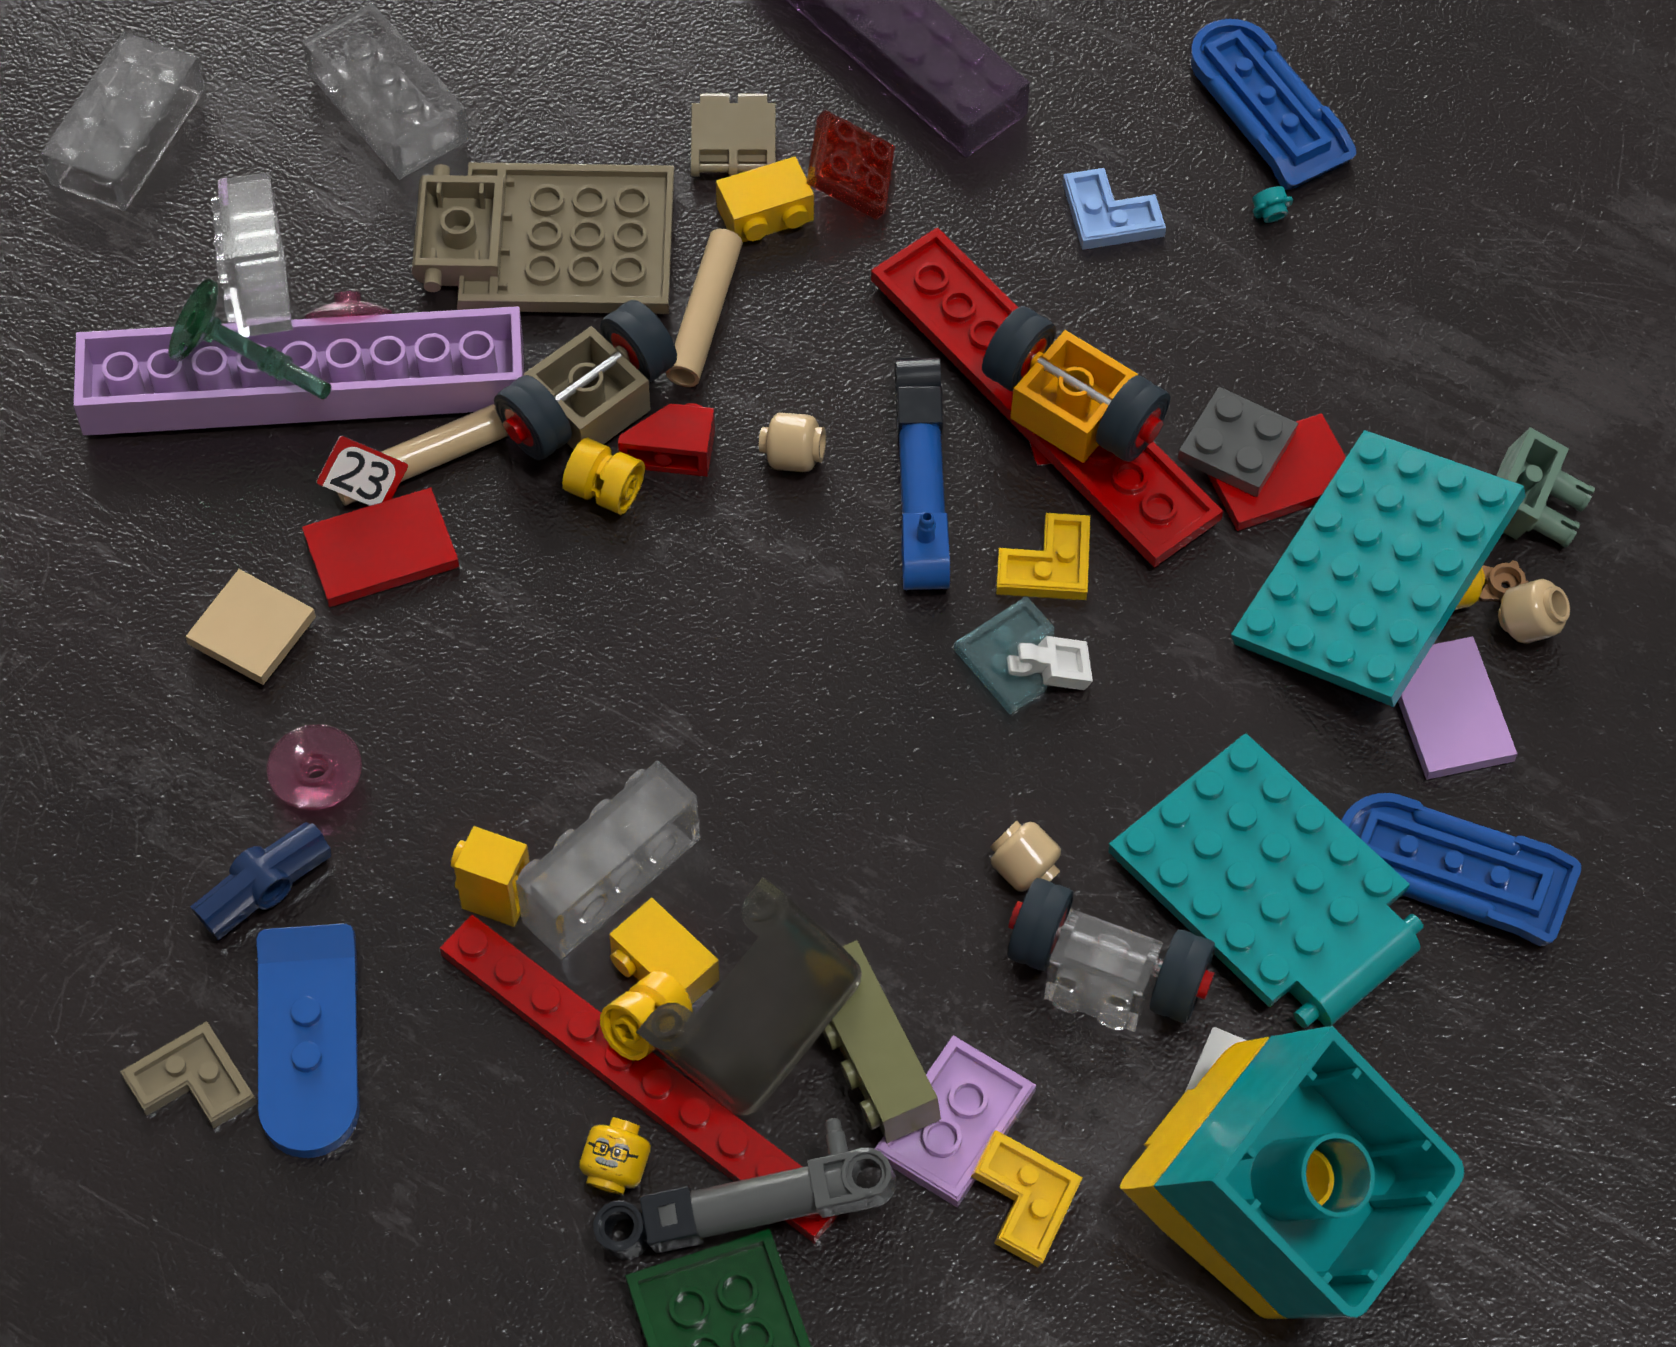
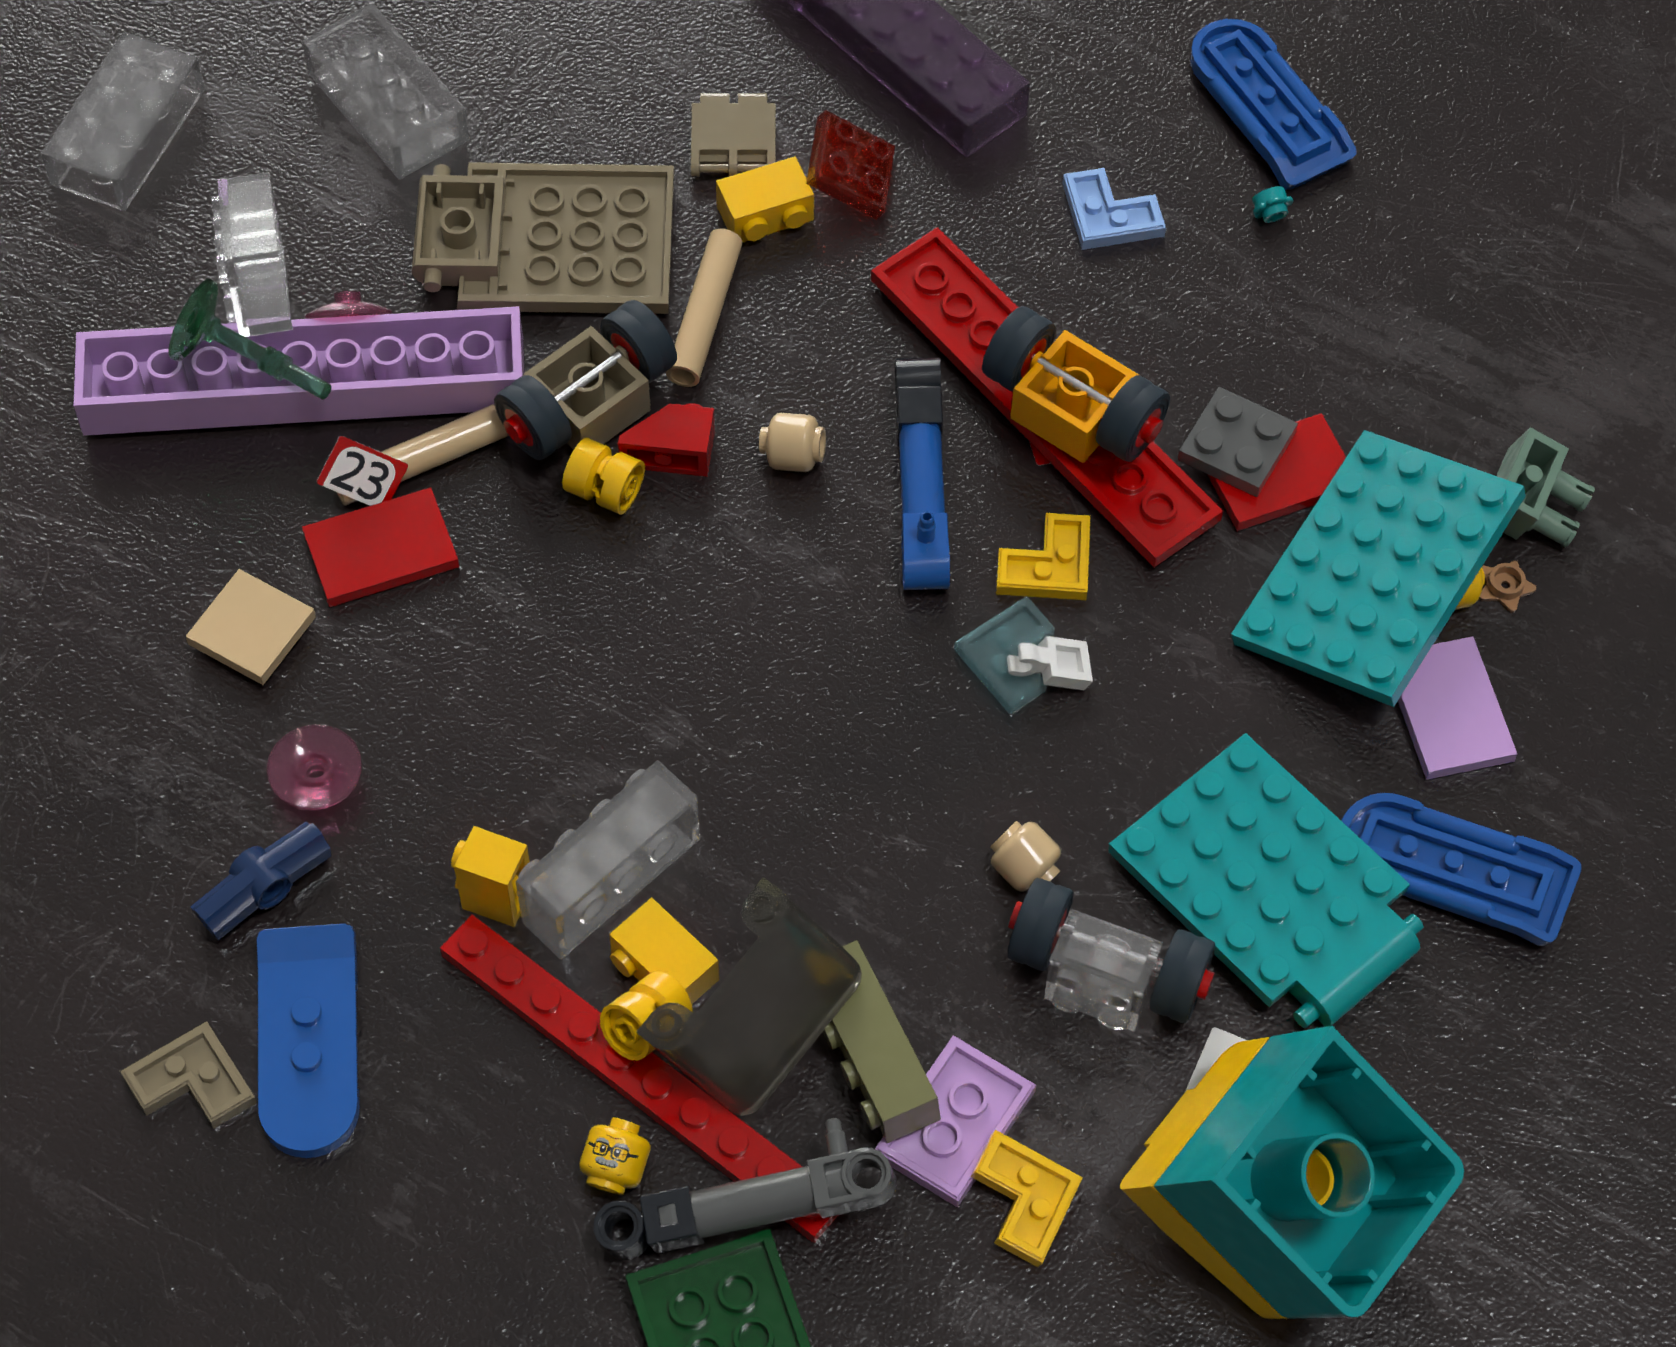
tan head [1498,579,1570,644] -> none

